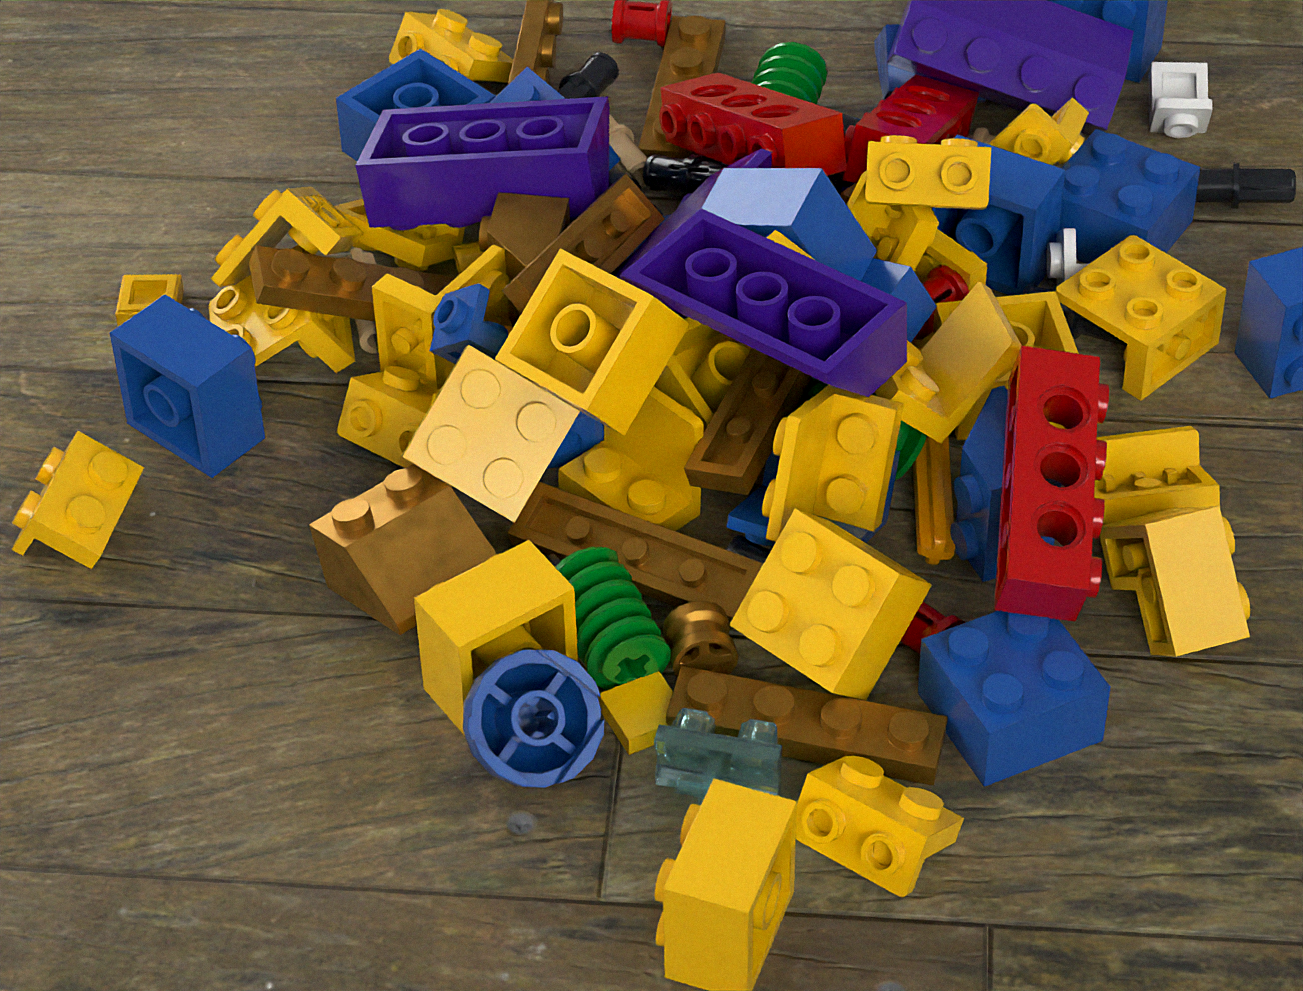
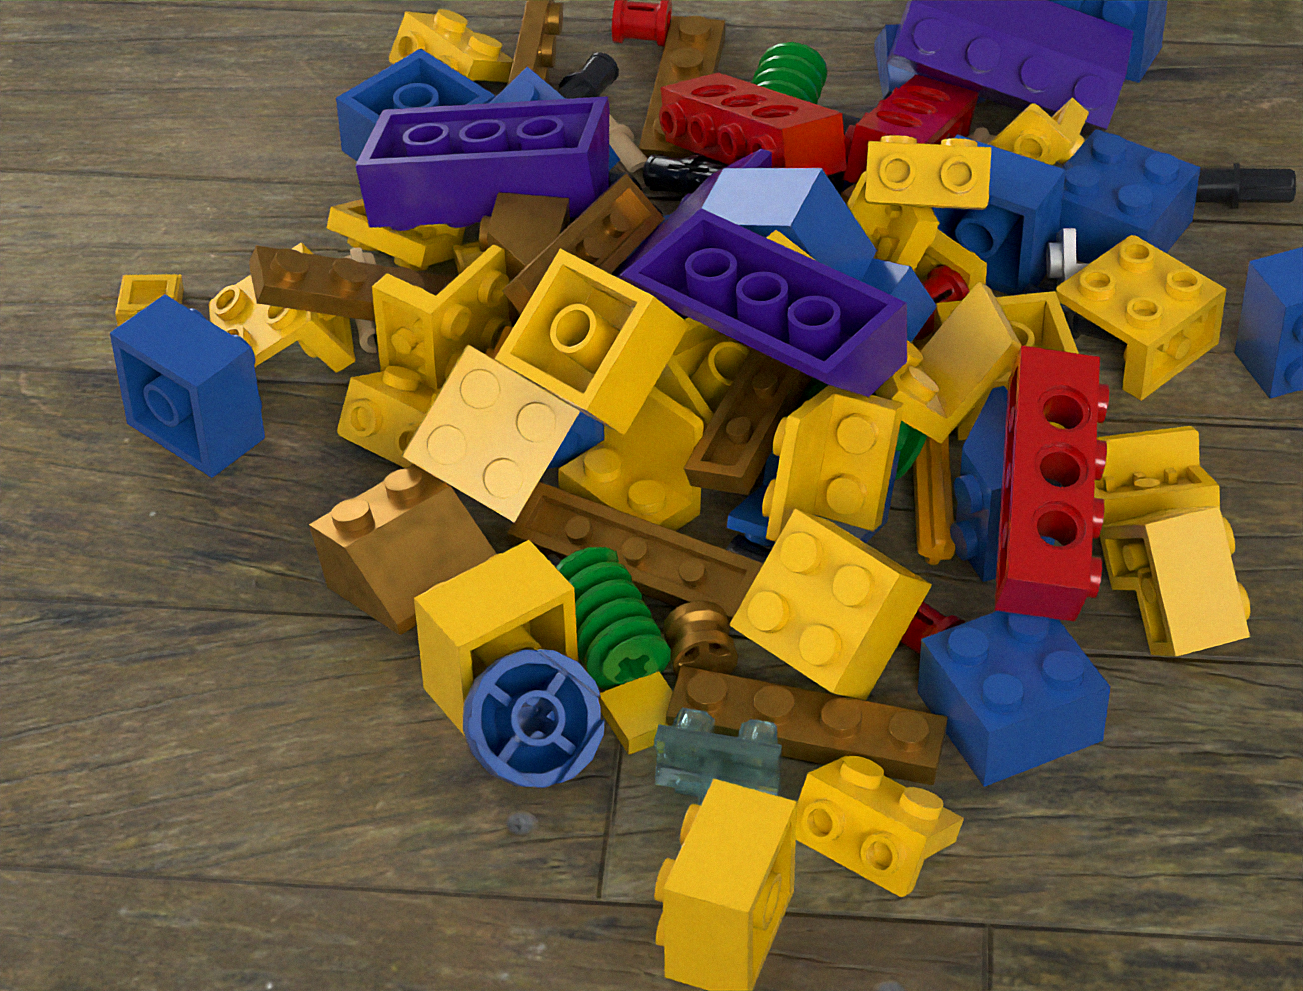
yellow bracket [11,431,144,569] -> none
yellow bracket [211,186,364,287] -> none
blue bracket [430,283,509,364] -> none
white bracket [1149,62,1212,138] -> none

